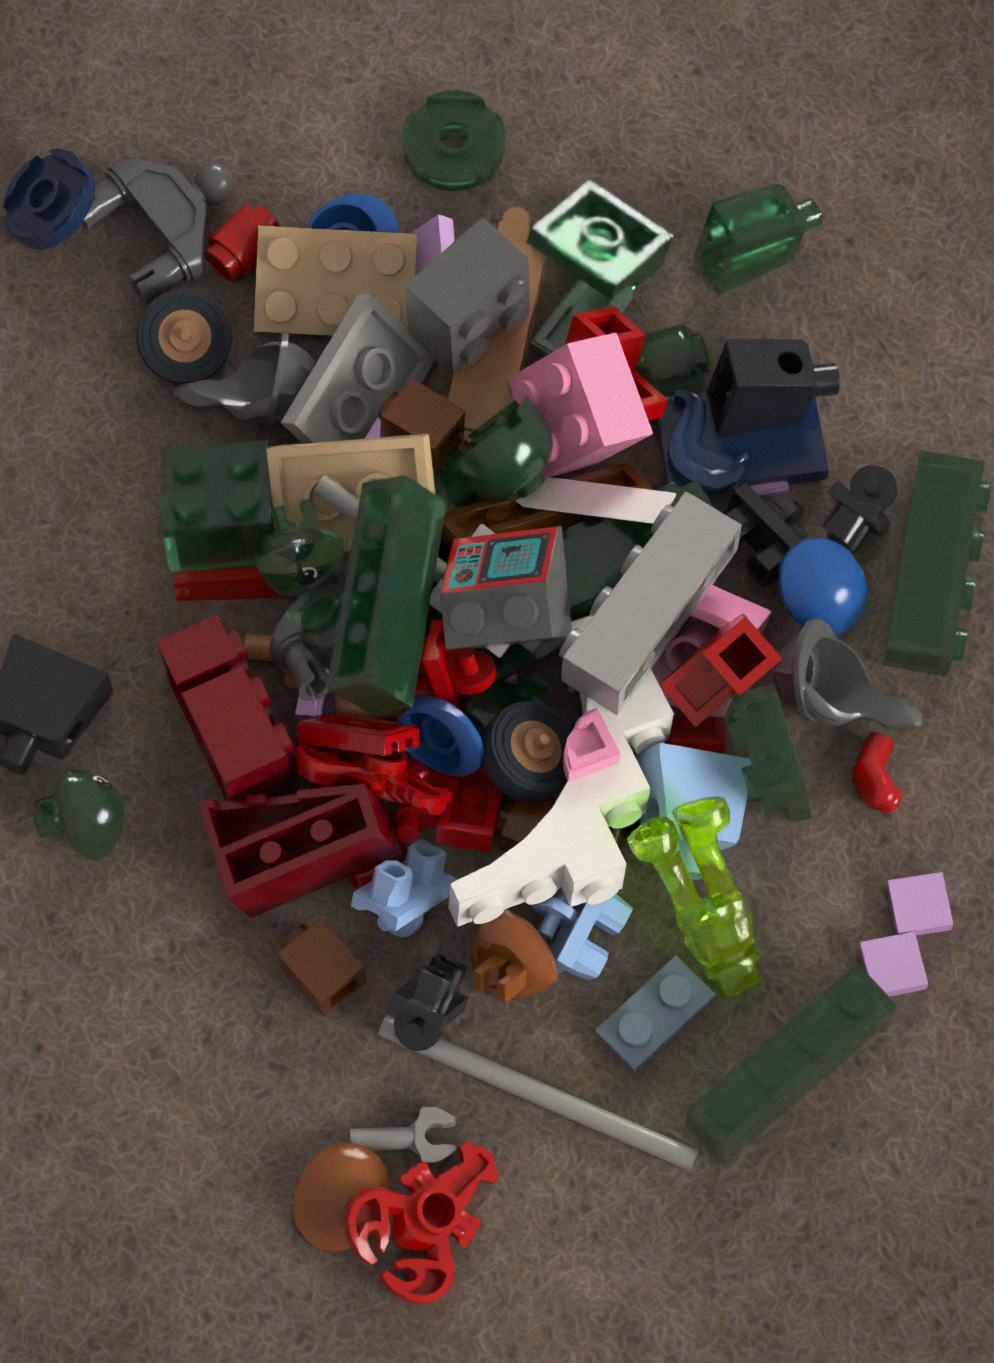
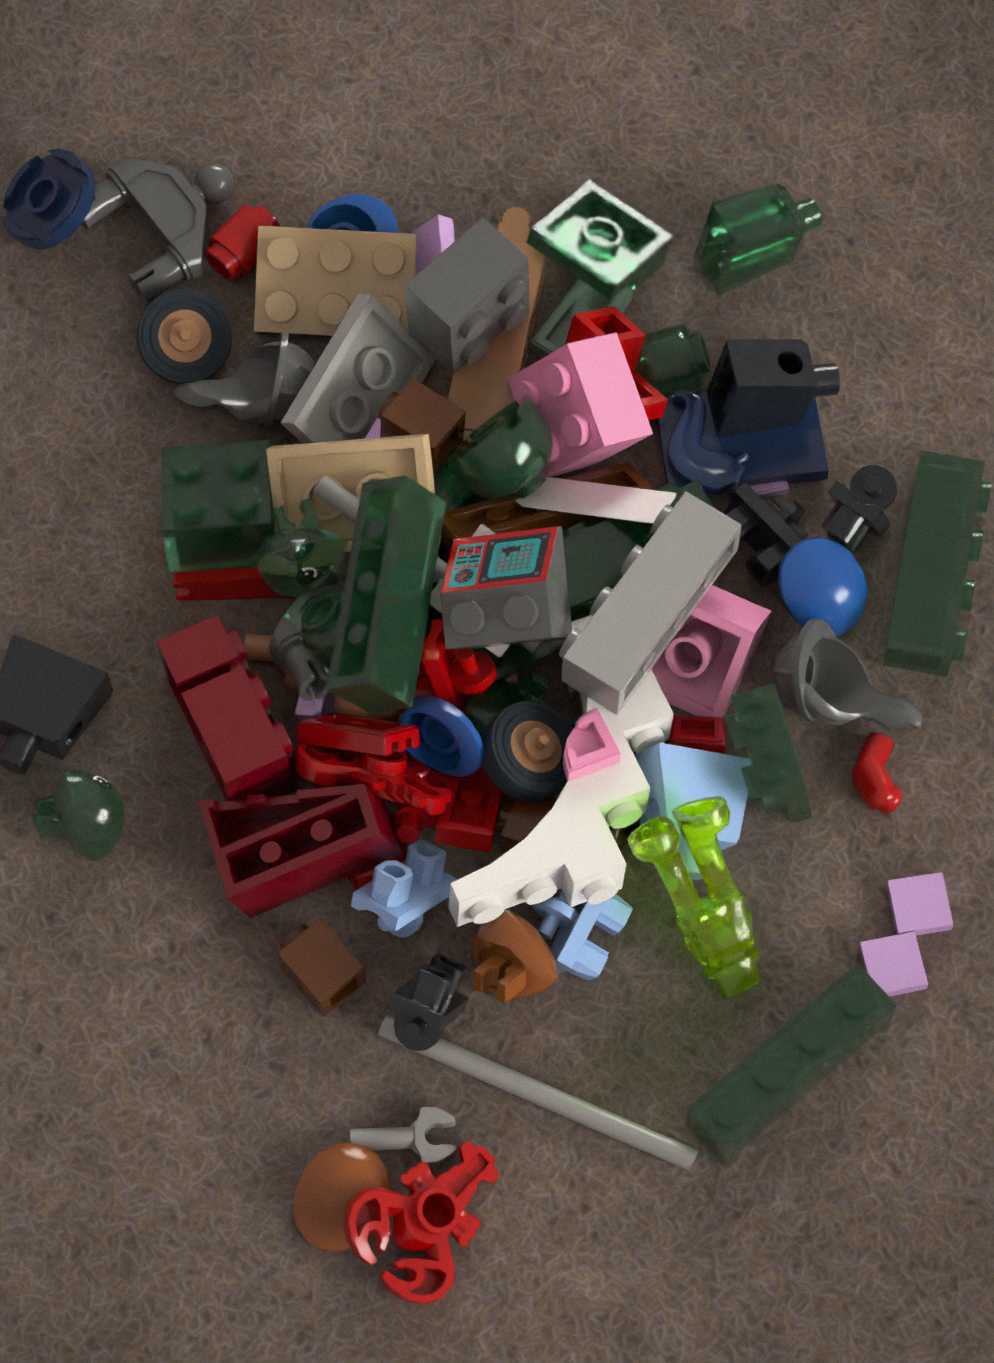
clear green plate [402,90,506,191] -> none
sand blue plate [595,955,716,1074] -> none
red brick [659,613,782,727] -> none

